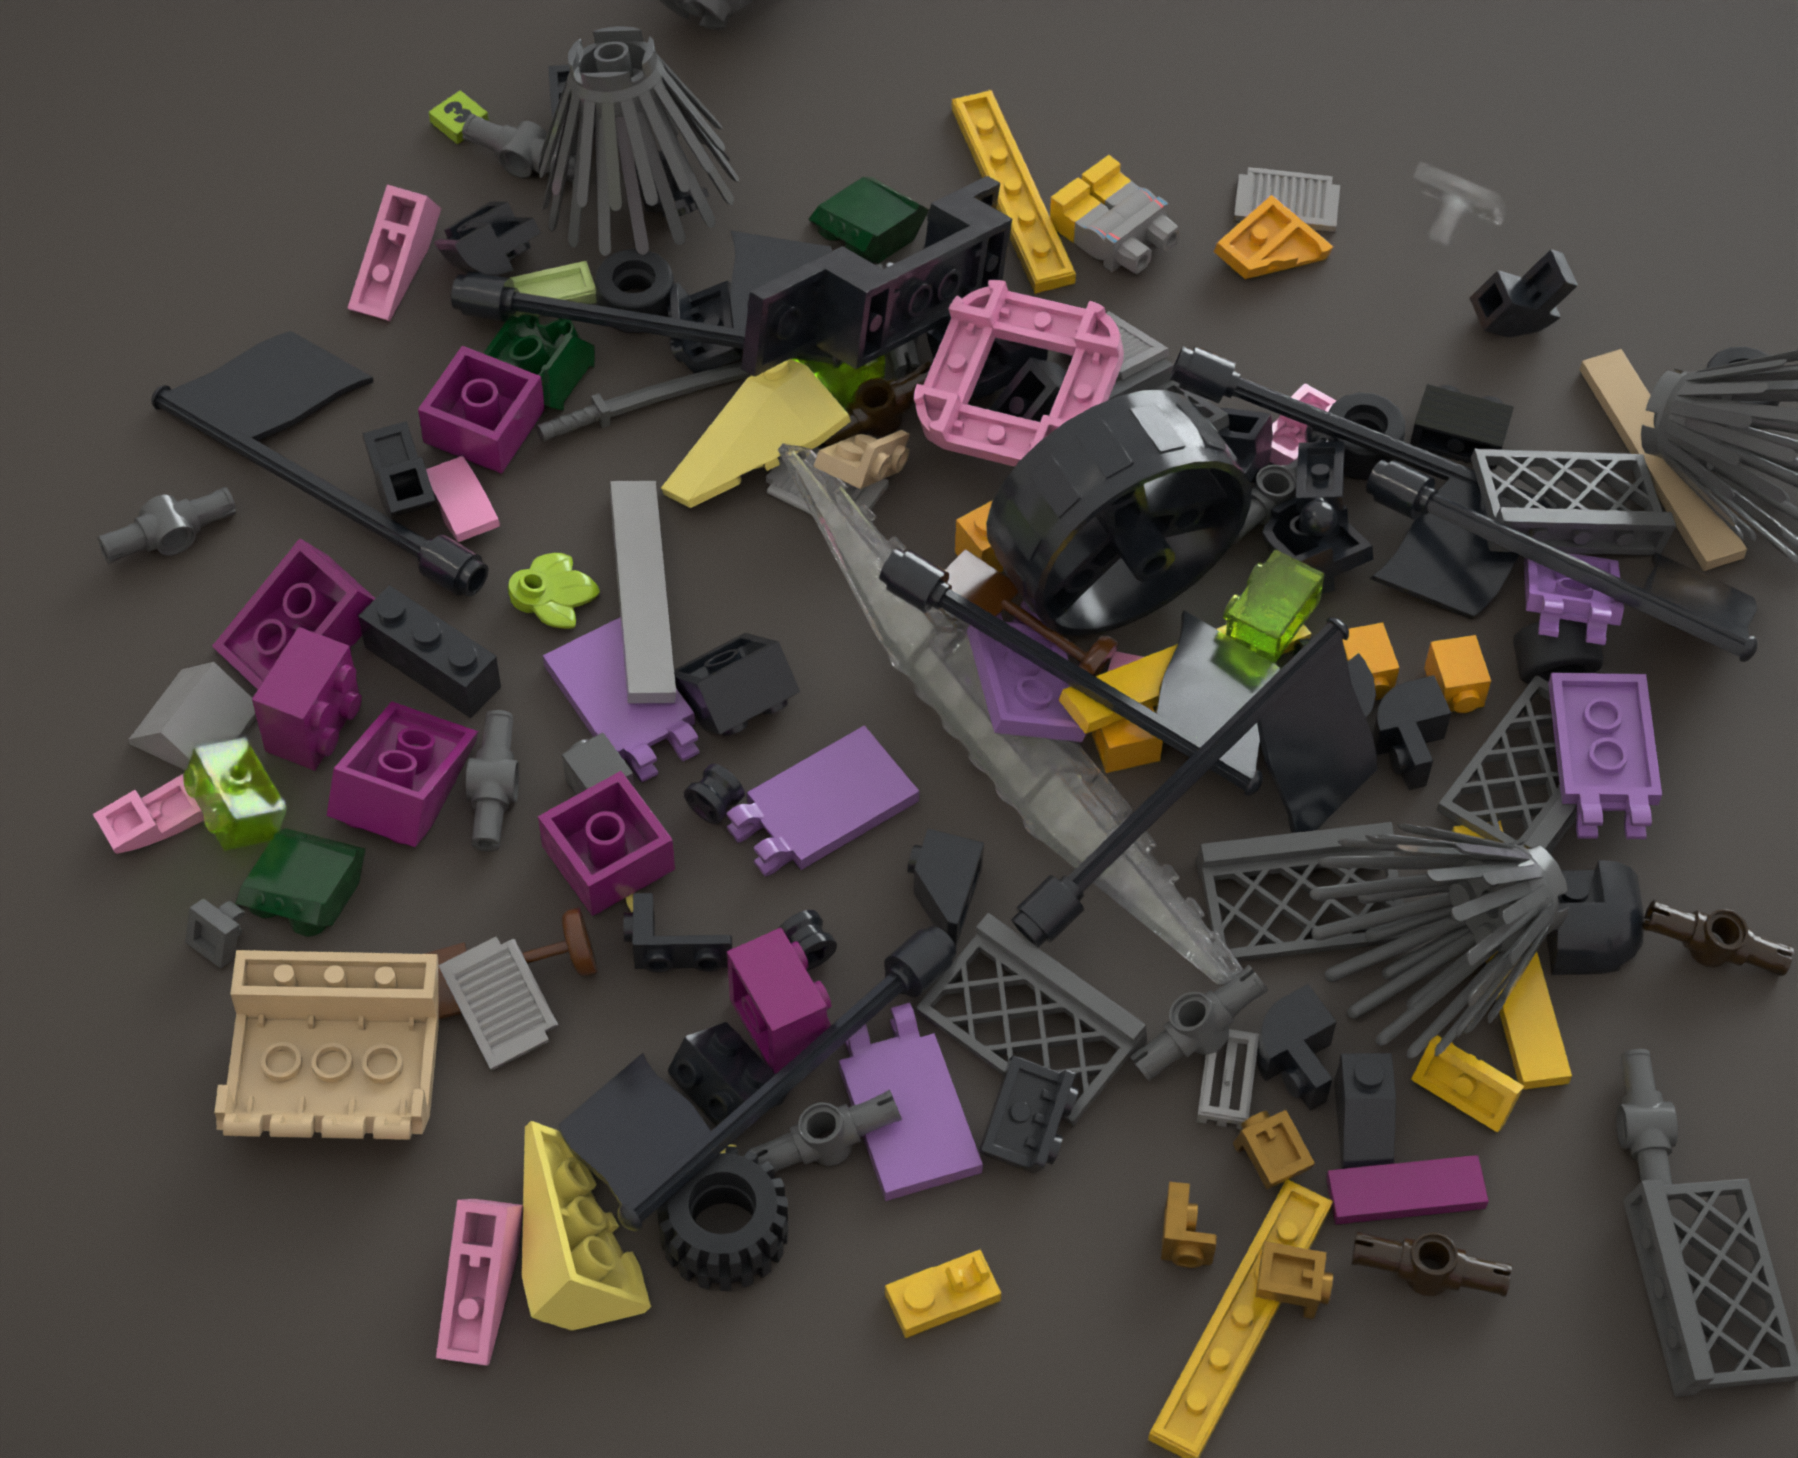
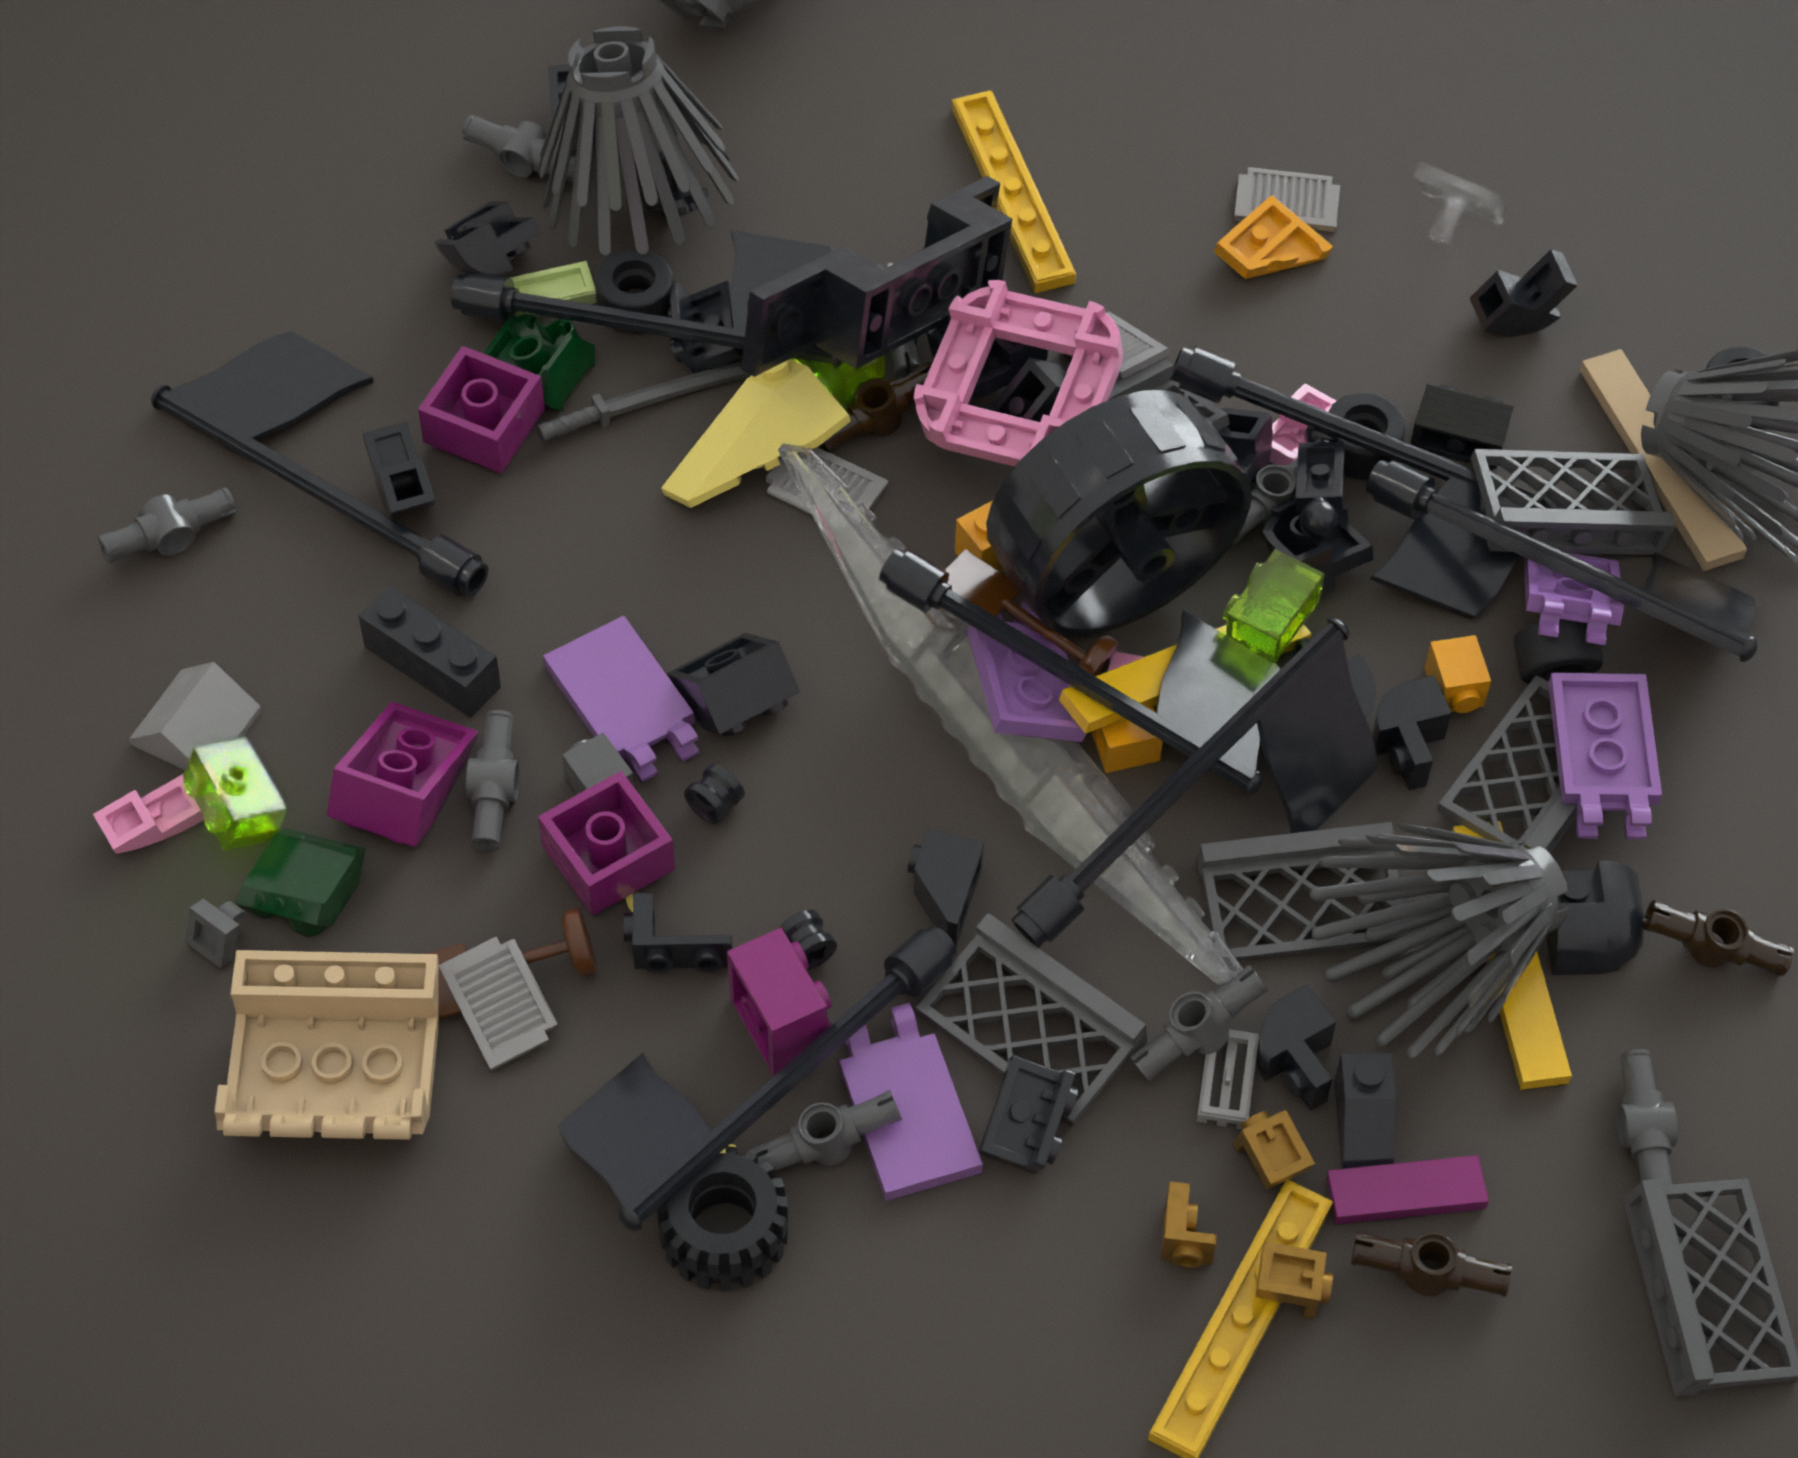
magenta slope [212,538,376,689] -> none
magenta brick [252,627,362,771] -> none
bright pink slope [348,185,442,322] -> none
bright pink slope [426,456,500,542] -> none
lime tile [429,90,489,144] -> none
bright pink slope [436,1199,523,1365] -> none
lime plate [507,553,600,629] -> none
light yellow wedge [522,1121,651,1331] -> none
light grey tile [610,481,676,703] -> none
black bracket [668,1022,789,1126] -> none
medium lavender tile [727,725,919,877] -> none
dark green slope [808,176,929,264] -> none
tan bracket [813,430,910,489] -> none
yellow plate [885,1249,1001,1338] -> none
light grey hips [1050,155,1180,275] -> none
light orange brick [1343,622,1400,700] -> none
yellow plate [1411,1035,1524,1133] -> none

